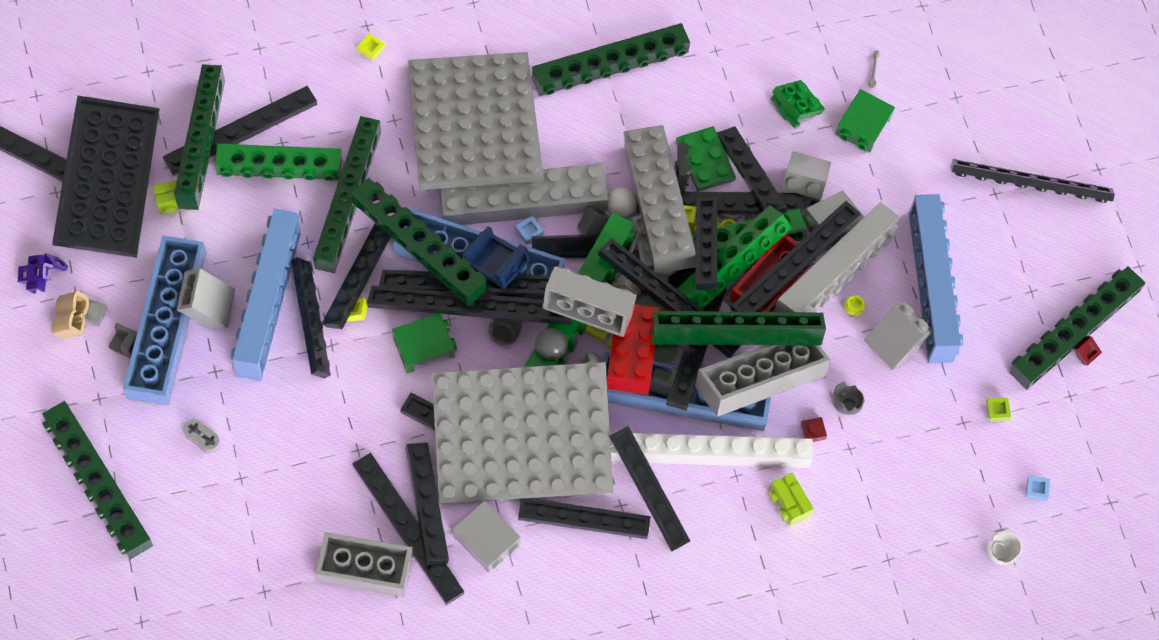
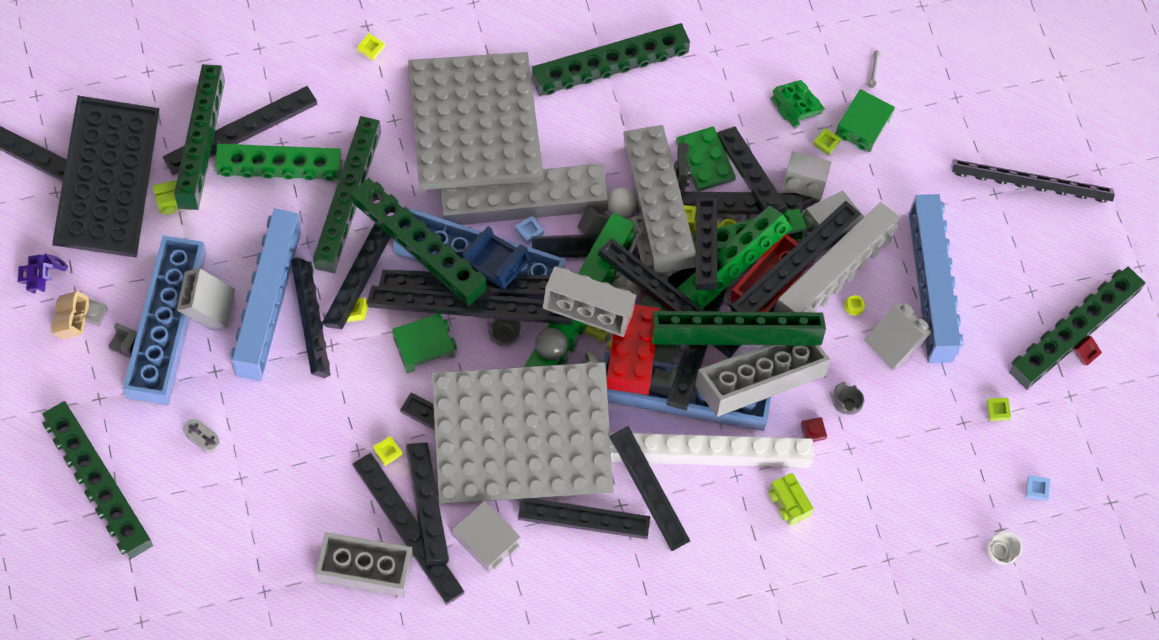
none -> neon yellow plate [373,436,403,467]
none -> lime plate [813,128,842,156]

